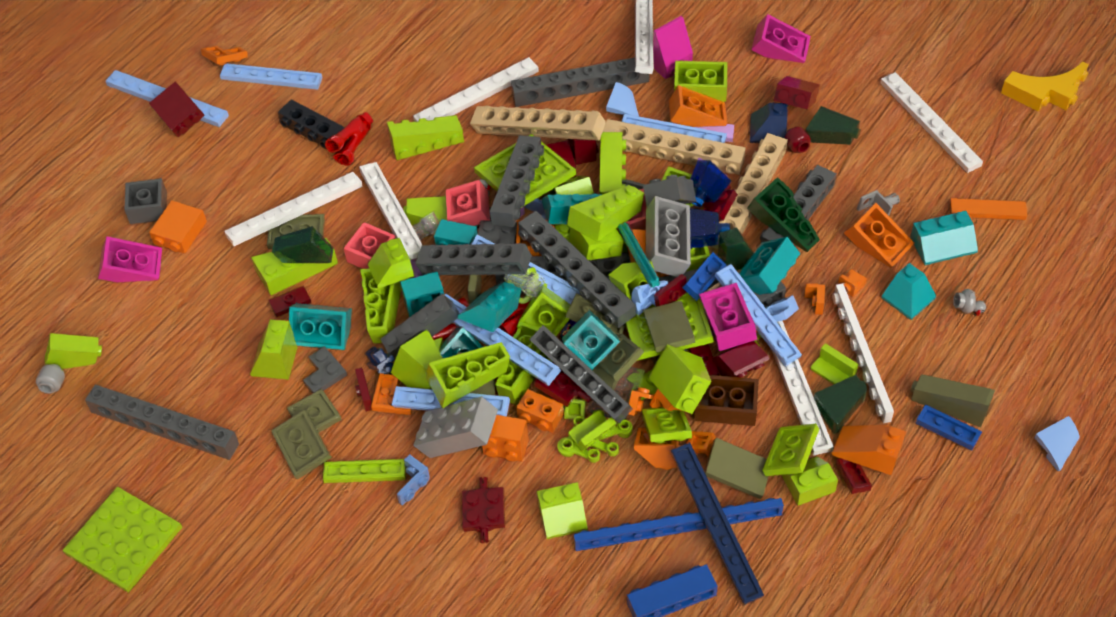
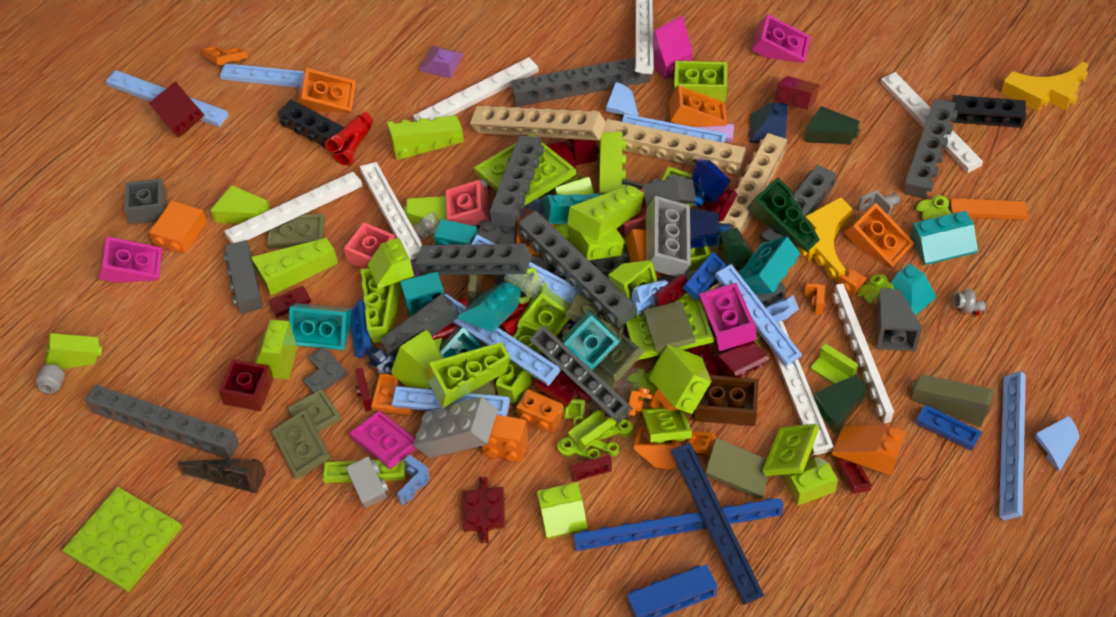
clear green slope [272,226,334,263] -> none
teal axle [618,222,660,288] -> none
dark red head [784,127,811,153] -> none
none -> clear smoke wedge [177,458,266,494]
none -> lime slope [210,185,270,224]
none -> dark red brick [219,359,274,411]
none -> dark grey brick [223,240,263,314]
none -> orange slope [297,68,356,113]
none -> light grey brick [346,456,389,508]
none -> dark pink tile [349,410,417,470]
none -> blue plate [351,300,372,358]
none -> medium lavender slope [419,45,463,78]
none -> dark red plate [570,455,612,482]
none -> yellow arch [797,197,853,284]
none -> lime plate [857,274,894,304]
none -> dark grey slope [875,288,922,352]
none -> dark grey brick [905,99,958,198]
none -> lime plate [916,195,952,221]
none -> black brick [952,95,1026,128]
none -> light blue plate [999,371,1026,521]

